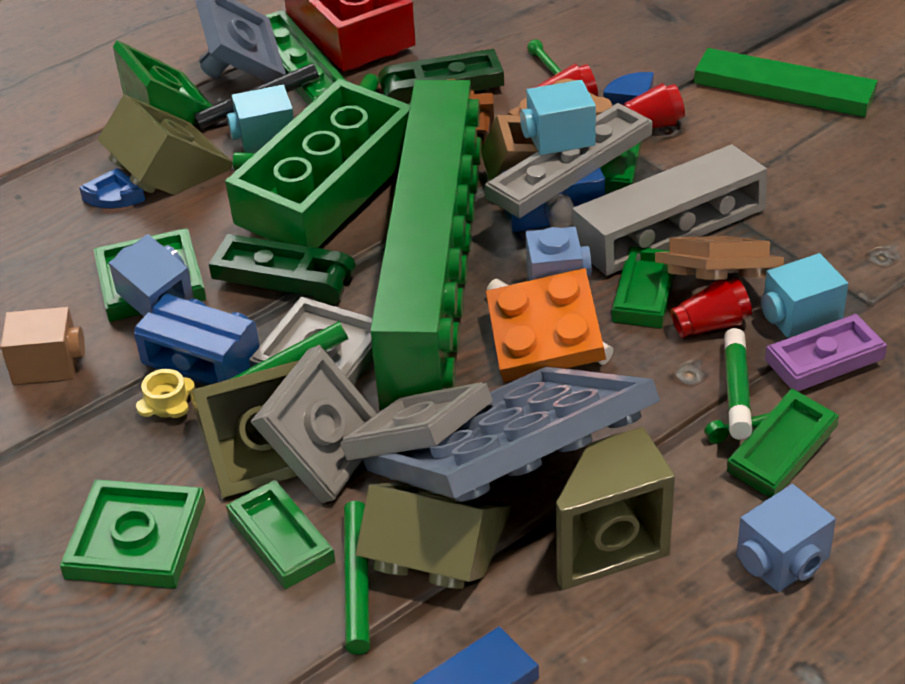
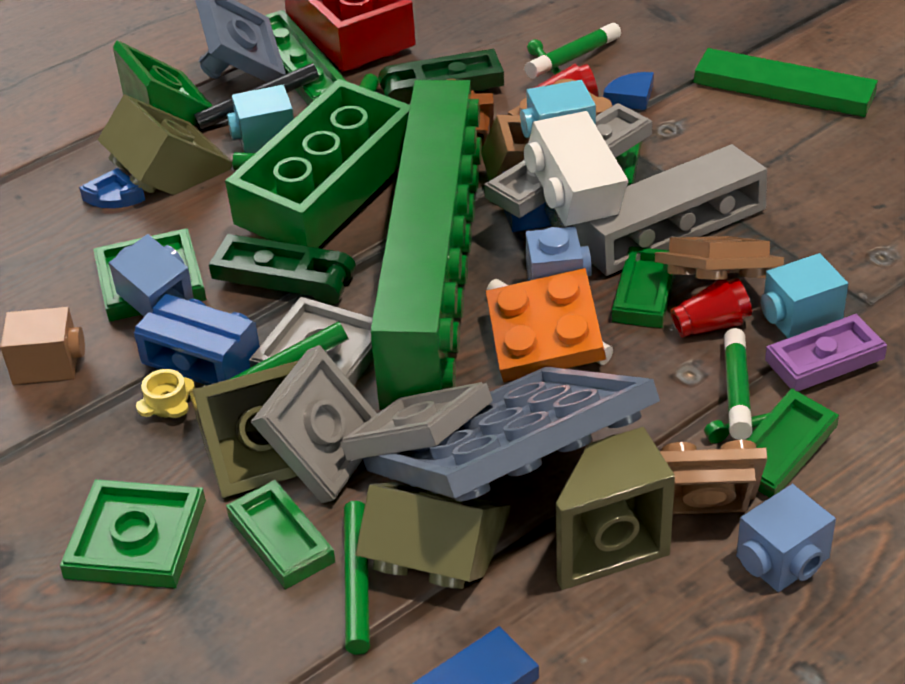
red cone [623,83,686,129] -> none
none -> white brick [524,111,628,226]
none -> green bar [525,23,621,79]
none -> medium nougat piece [660,440,767,514]

